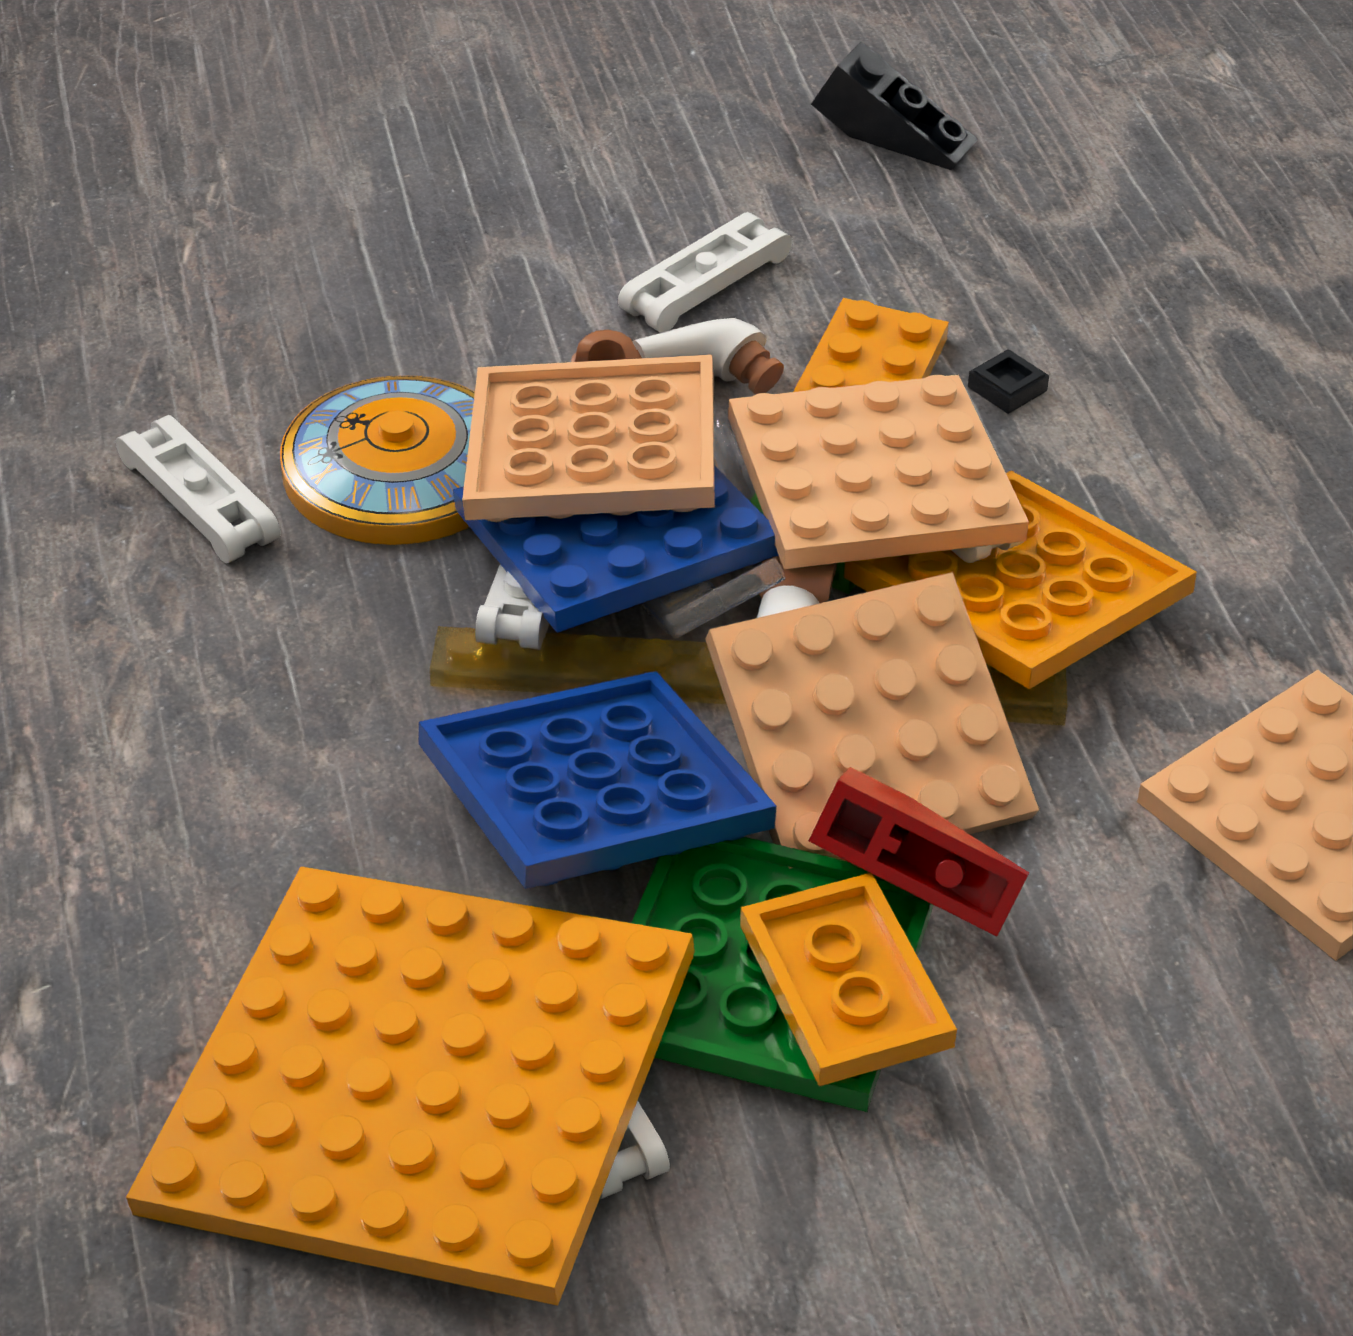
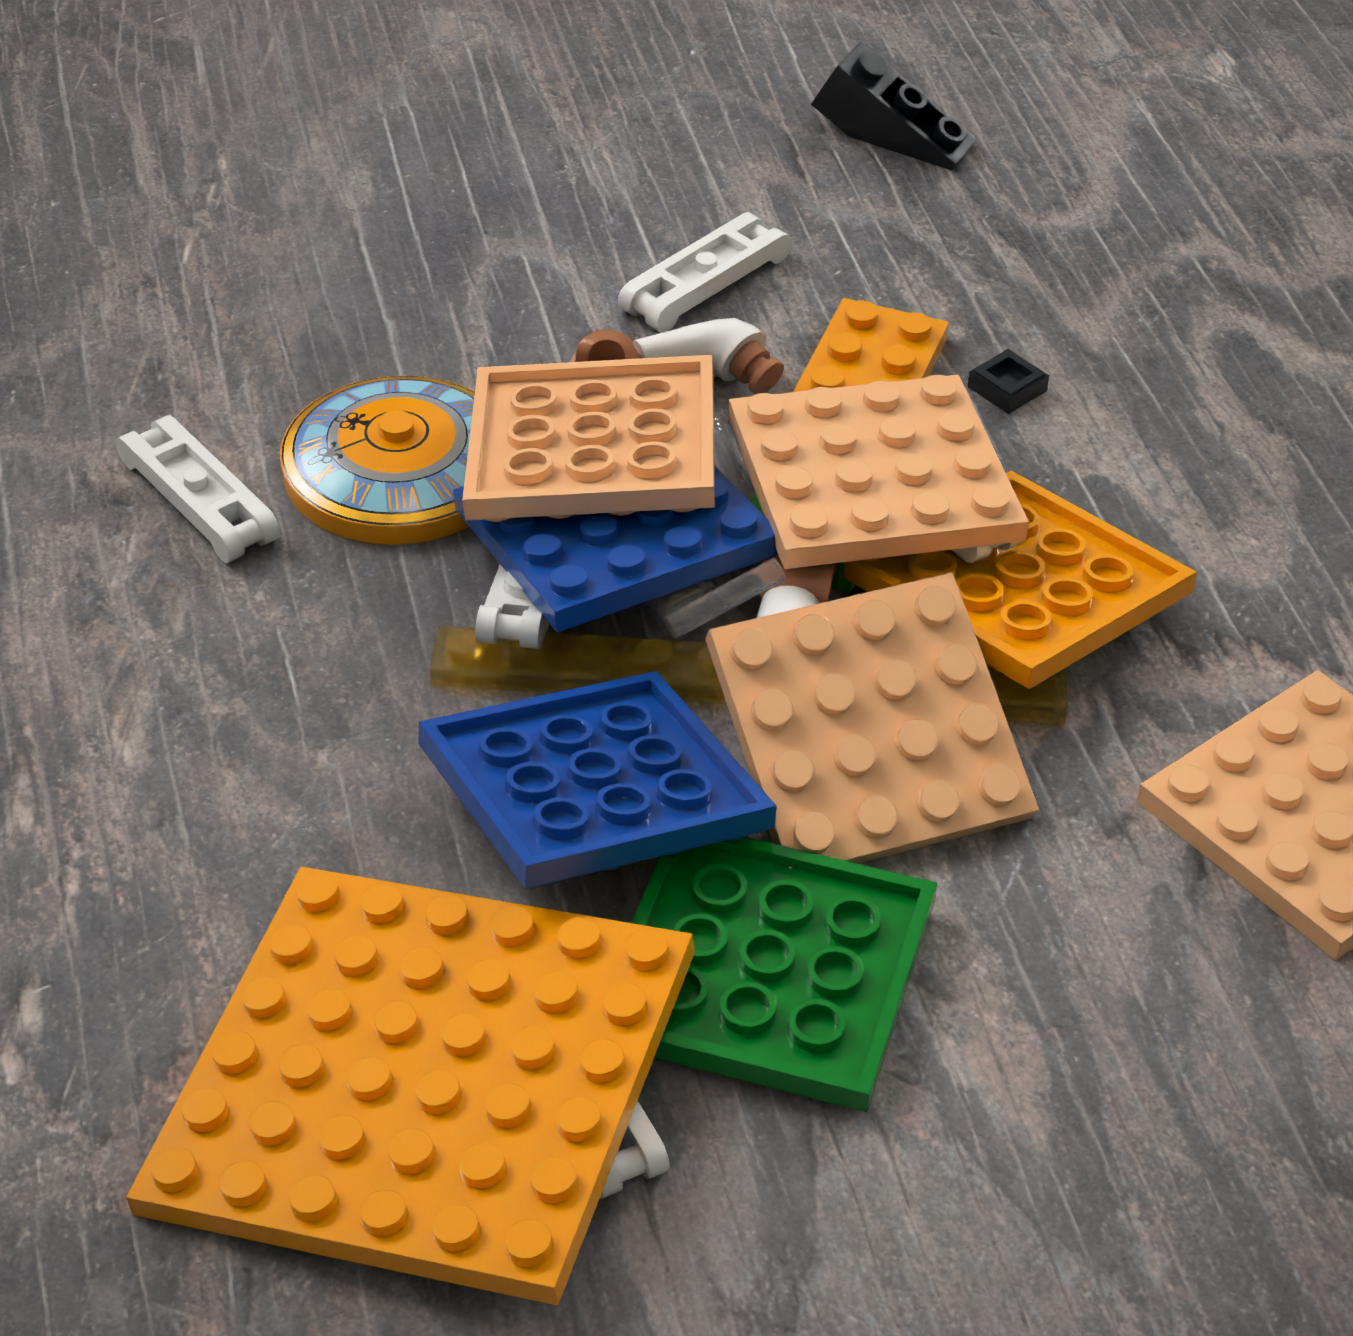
light orange plate [740,873,957,1086] -> none
red slope [808,767,1029,937] -> none

